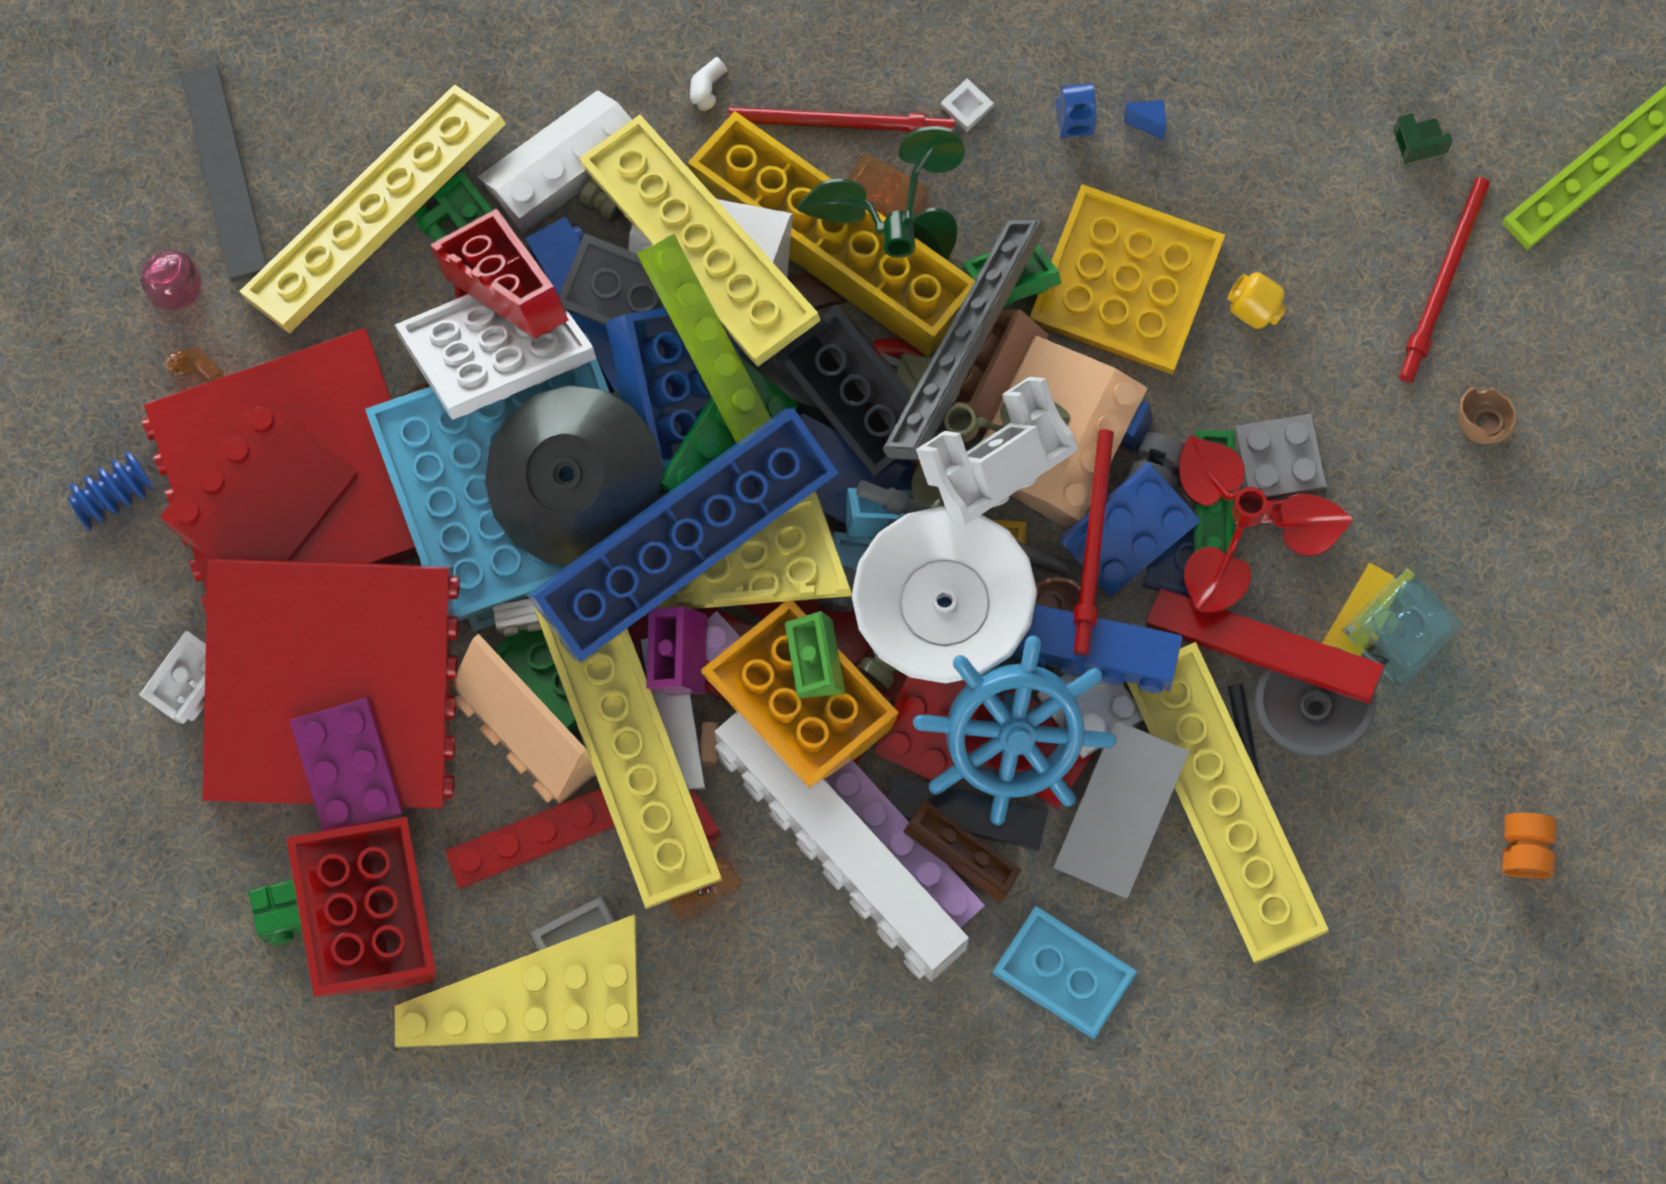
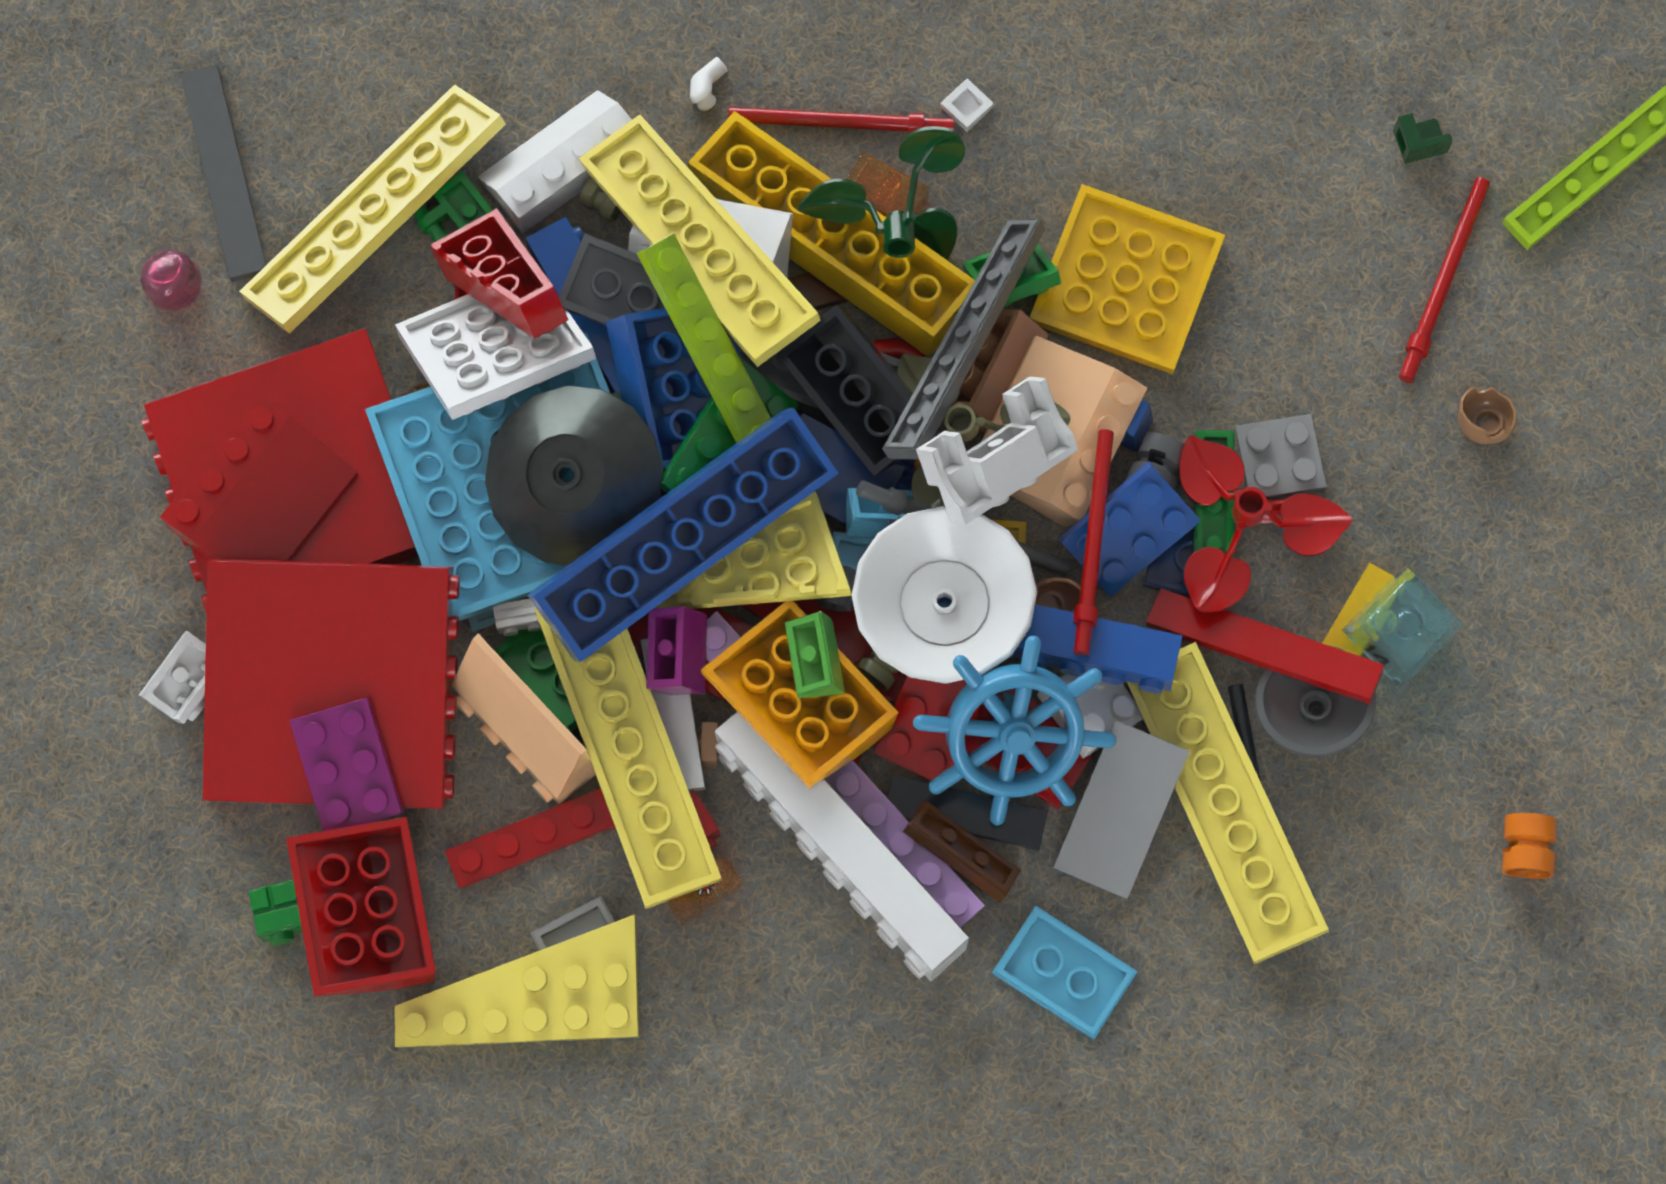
blue piece [67,451,156,531] -> none
clear orange arm [164,348,224,382] -> none
blue leg [1056,83,1097,138] -> none
blue slope [1124,100,1166,140] -> none
yellow head [1227,272,1287,329] -> none

